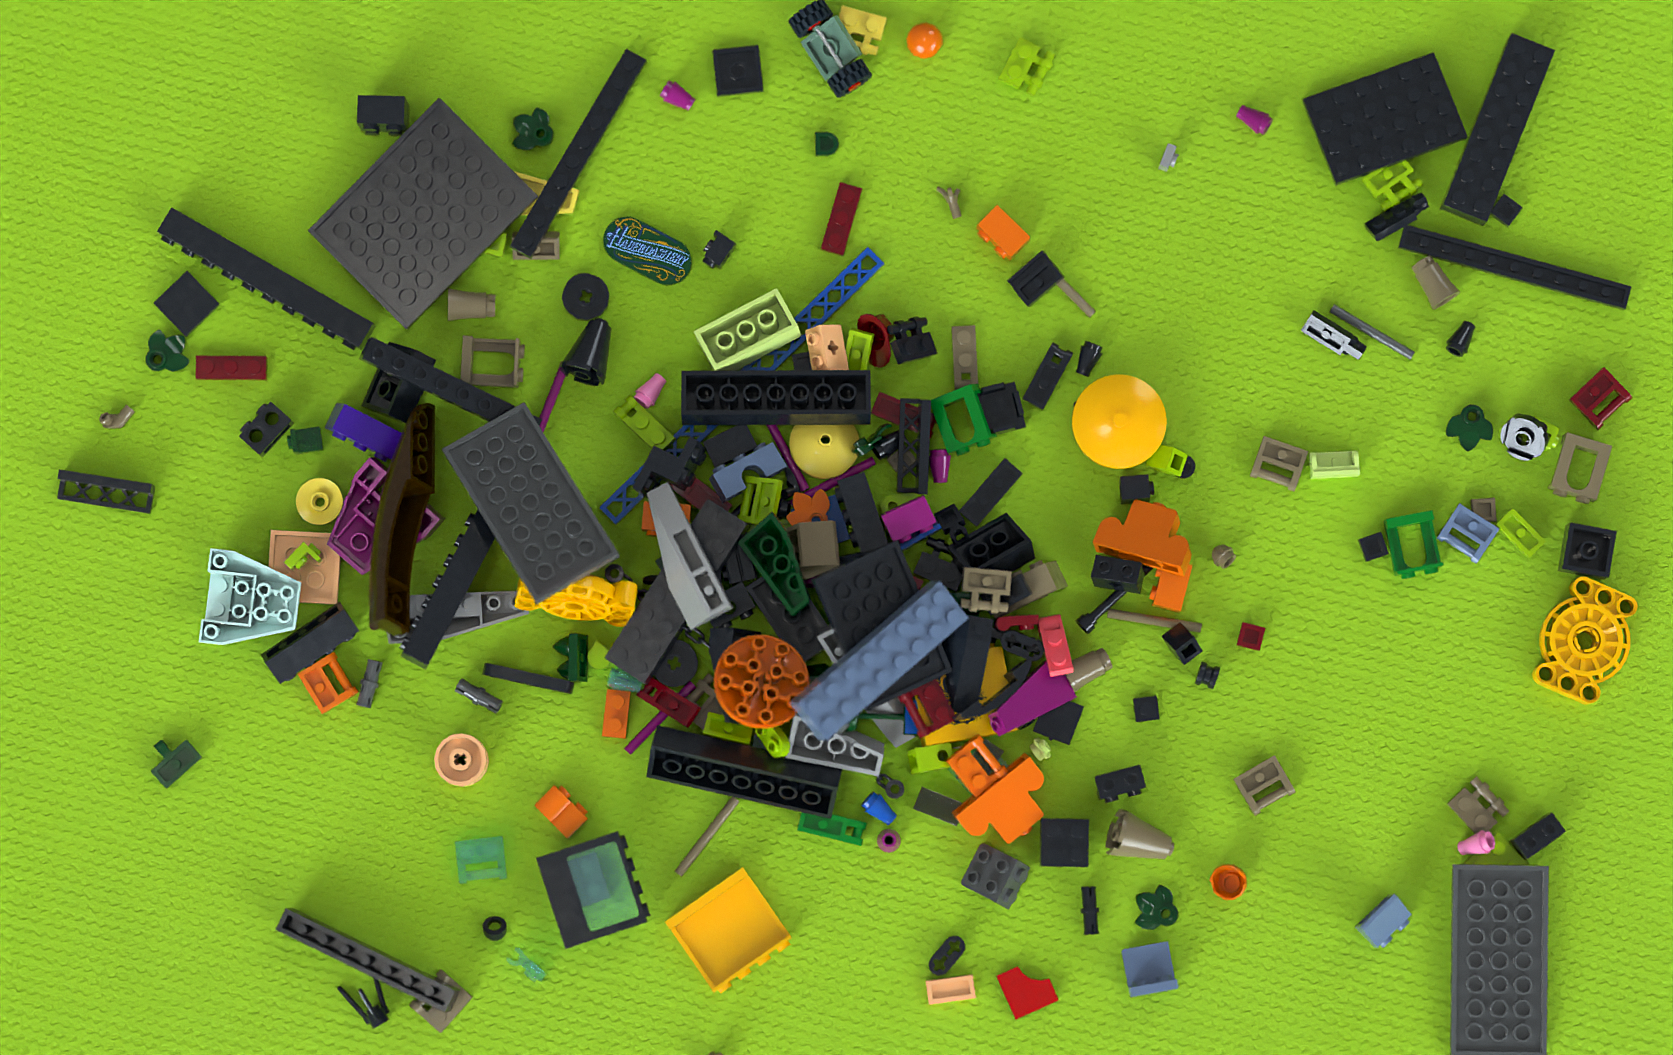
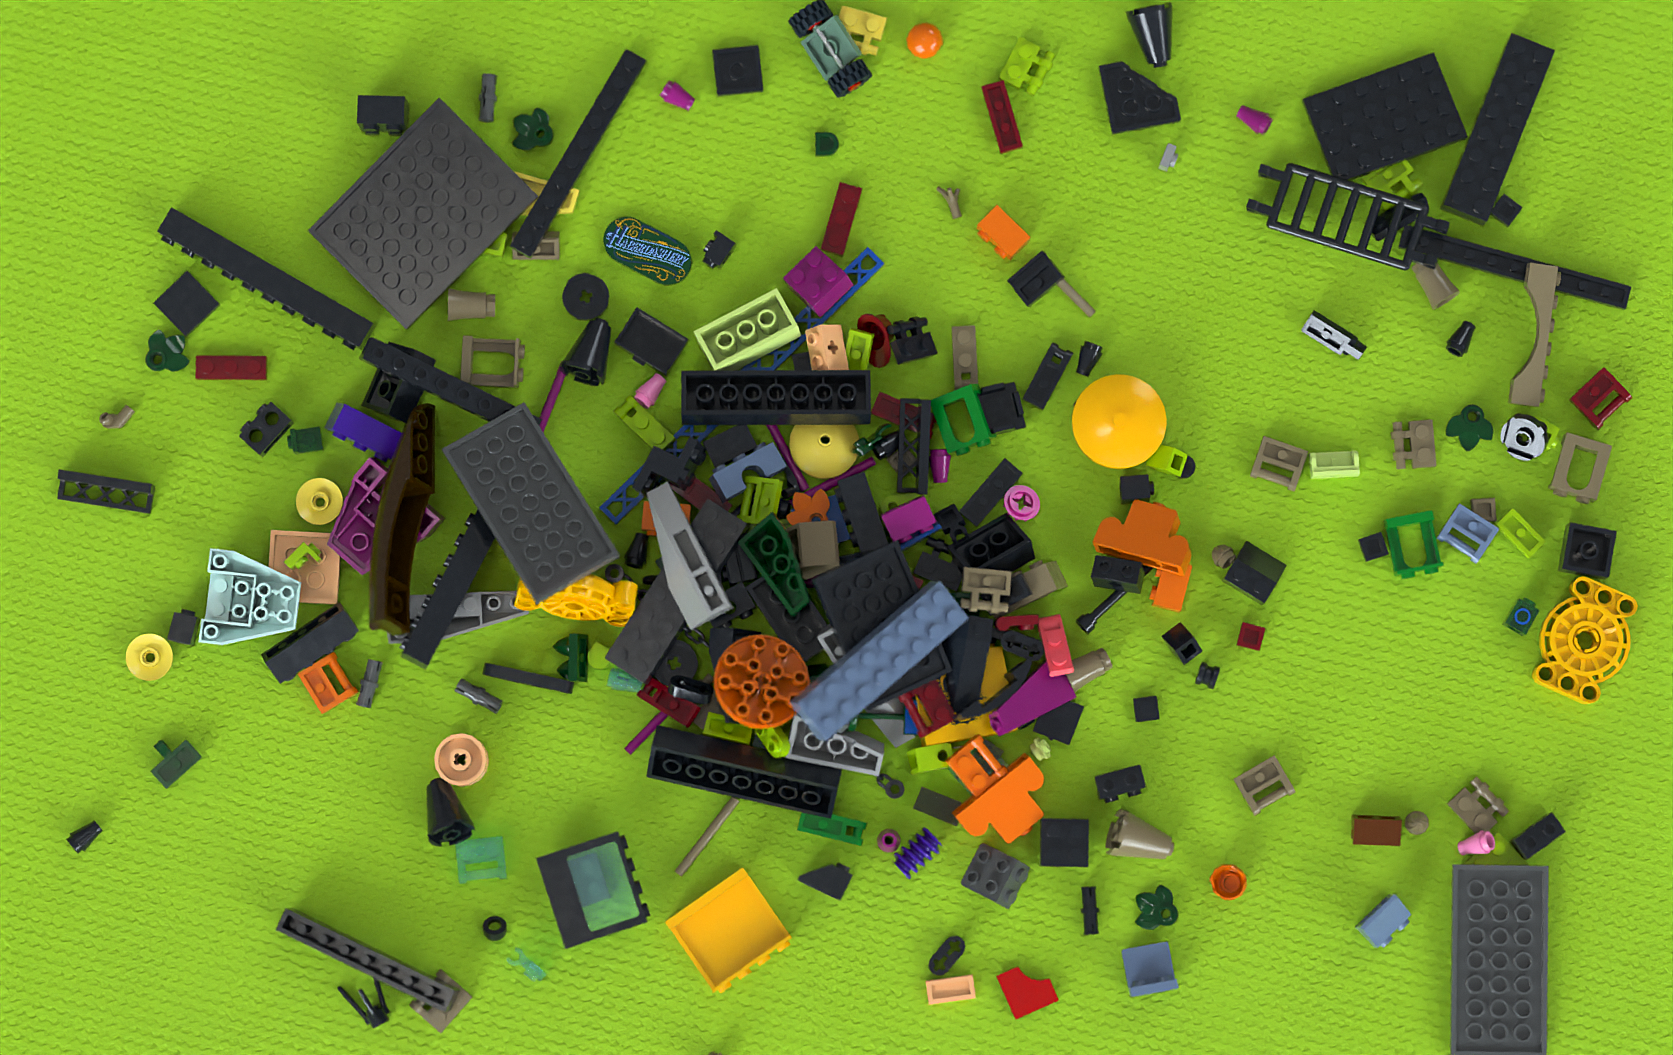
orange brick [534,785,588,839] -> none
orange plate [602,689,631,739] -> none
blue cone [861,791,897,825] -> none
dark tan bar [1107,609,1202,633] -> none
dark grey bar [1330,304,1415,360] -> none
none -> black cone [66,820,103,854]
none -> light yellow dish [126,634,173,681]
none -> black brick [167,609,200,646]
none -> black cone [426,778,475,846]
none -> dark grey pin [478,74,497,123]
none -> black container [614,307,689,377]
none -> black cone [624,533,649,569]
none -> black beam [668,675,713,704]
none -> magenta brick [783,246,854,318]
none -> black slope [797,862,853,901]
none -> dark purple piece [893,827,943,880]
none -> dark red plate [981,80,1023,154]
none -> dark pink gear [1003,485,1040,522]
none -> black plate [1098,61,1181,135]
none -> black cone [1126,2,1172,68]
none -> black slope [1222,541,1287,605]
none -> black bar [1246,163,1450,271]
none -> reddish brown hinge [1351,815,1402,846]
none -> dark tan plate [1391,419,1437,470]
none -> dark tan plate [1405,811,1429,835]
none -> clear green brick [1502,598,1540,636]
none -> dark tan arch [1508,263,1561,407]

